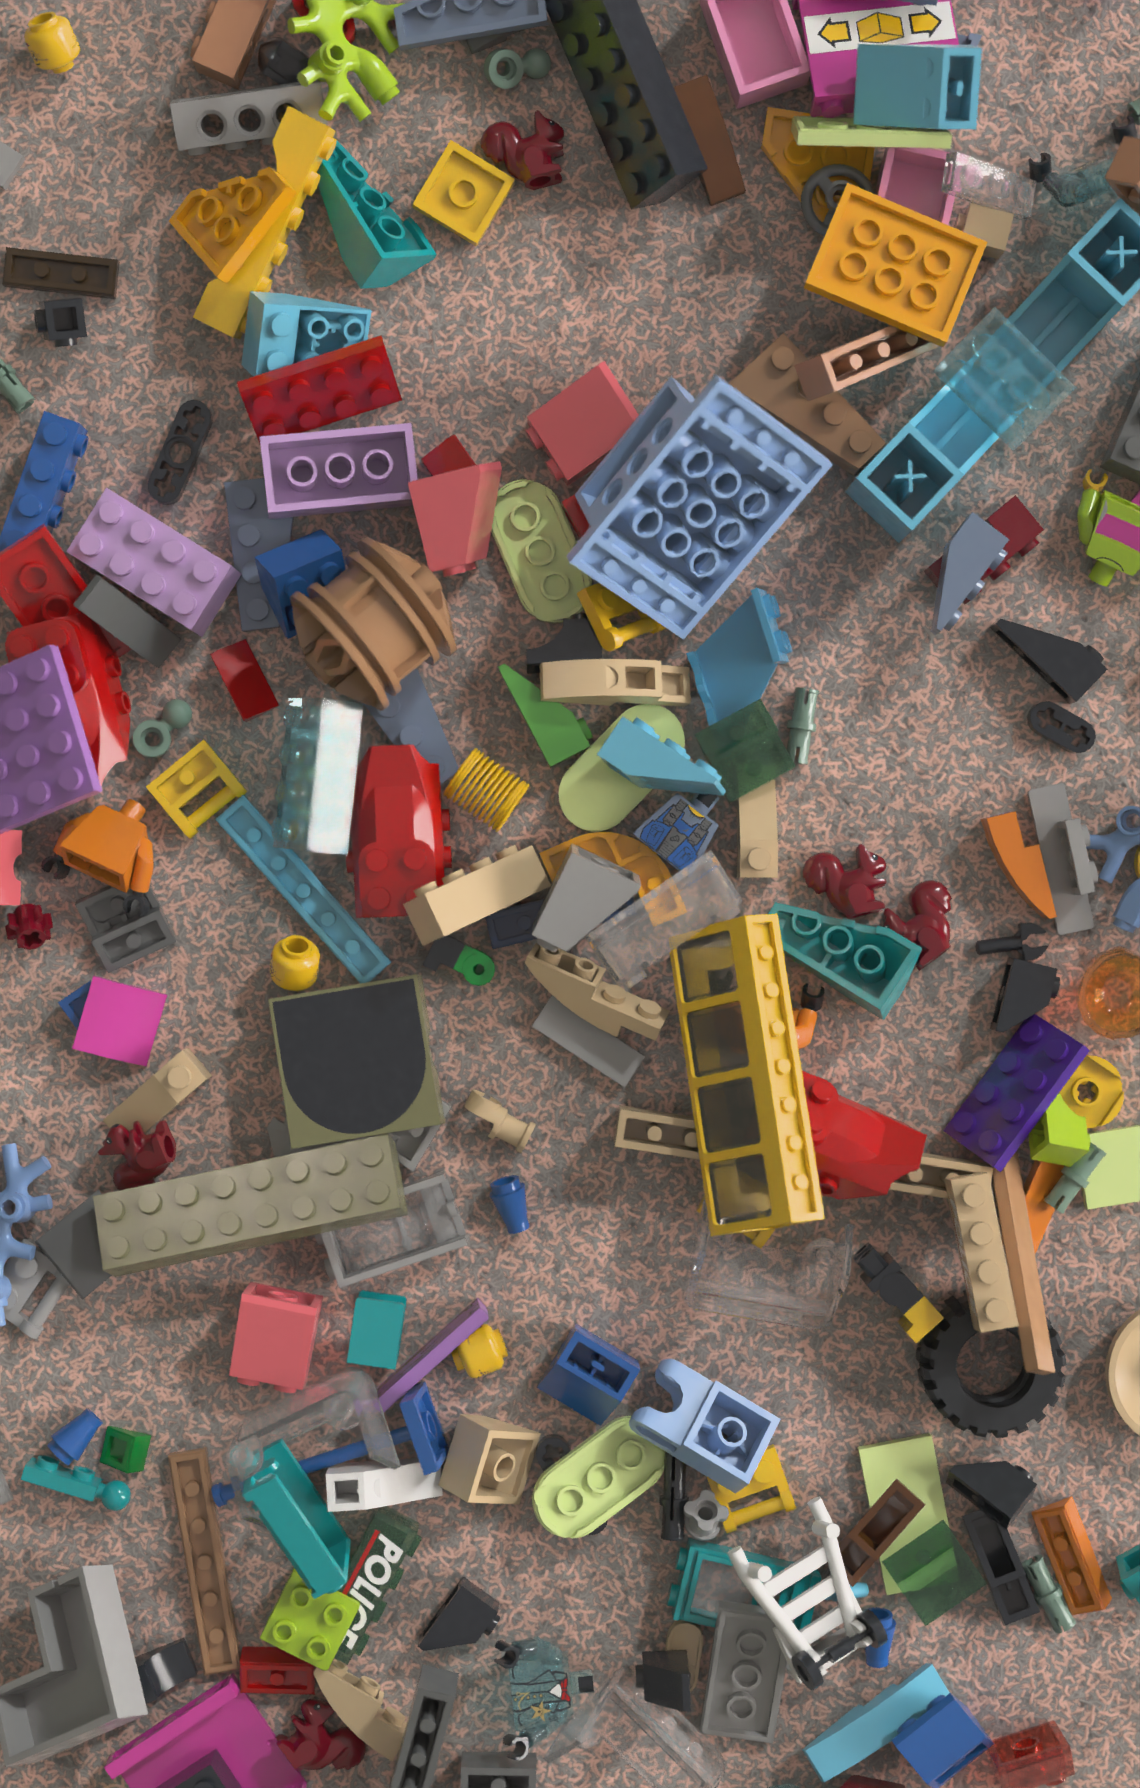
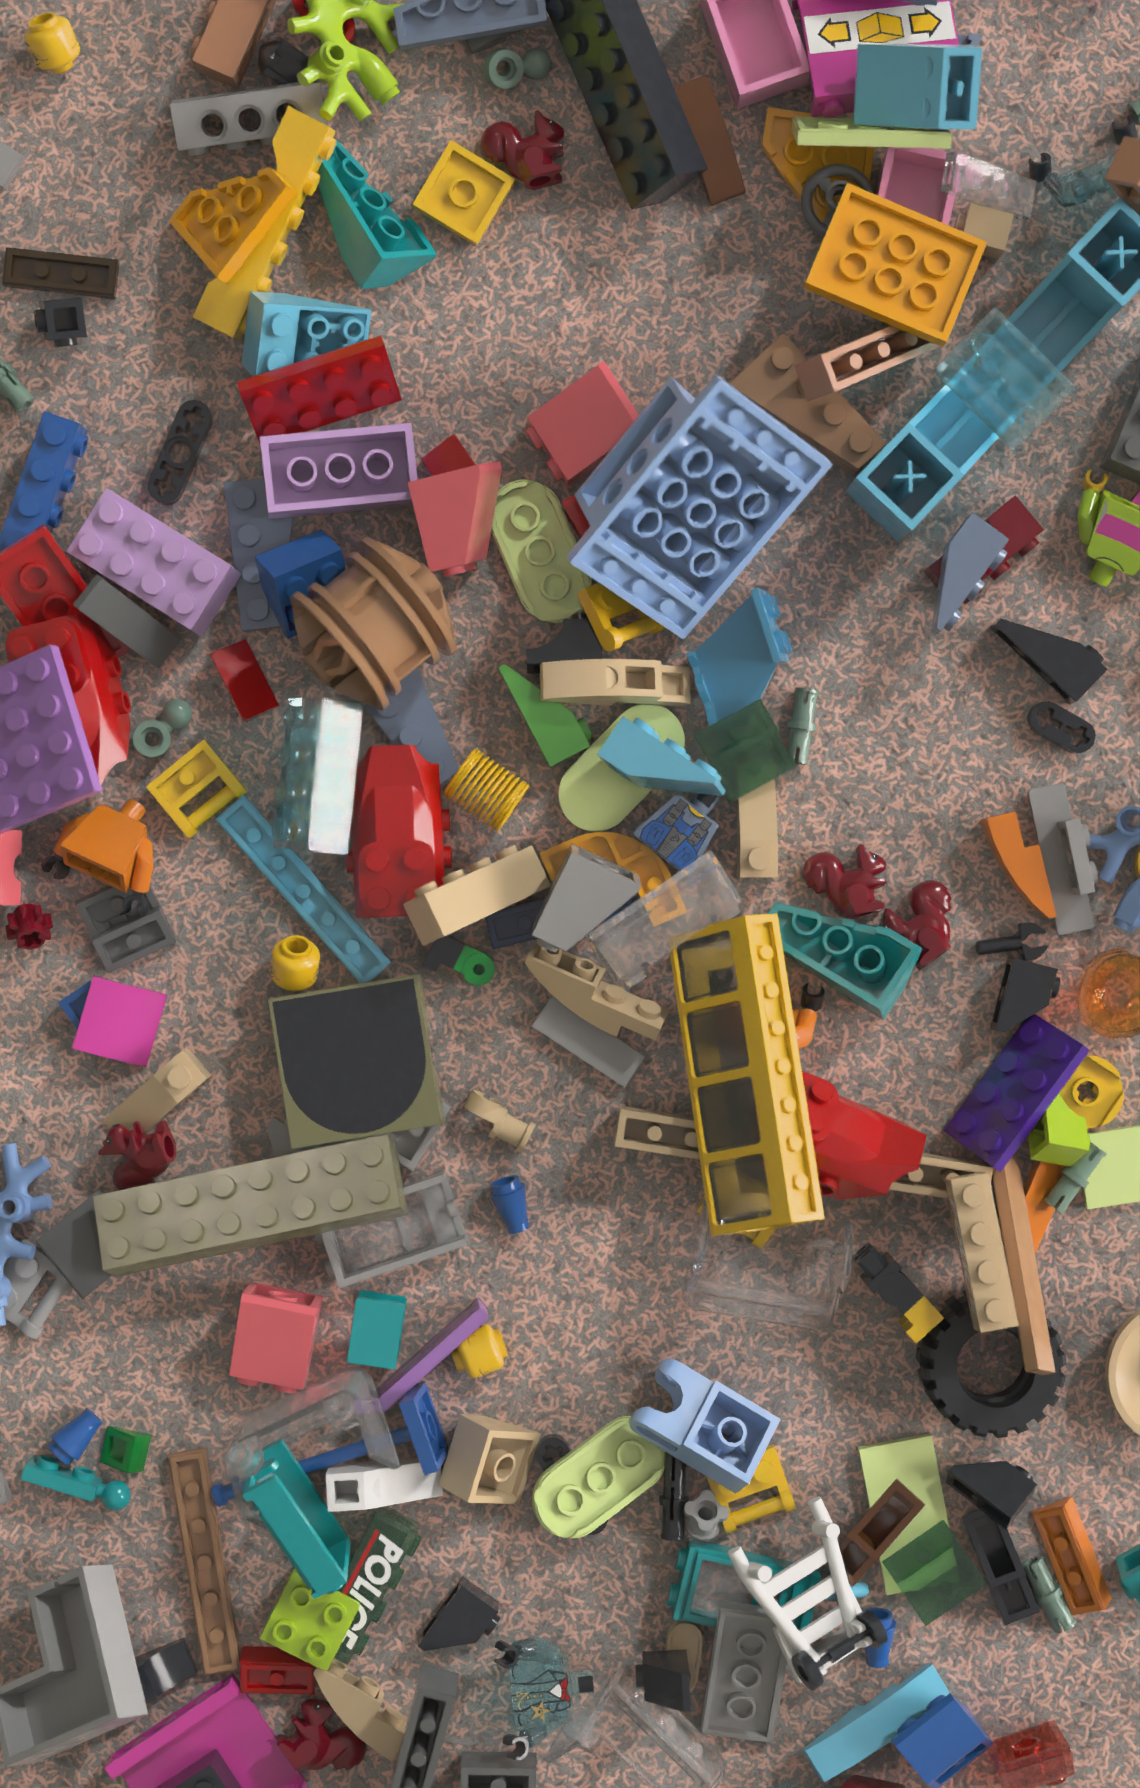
blue slope [537,1323,640,1426] -> none

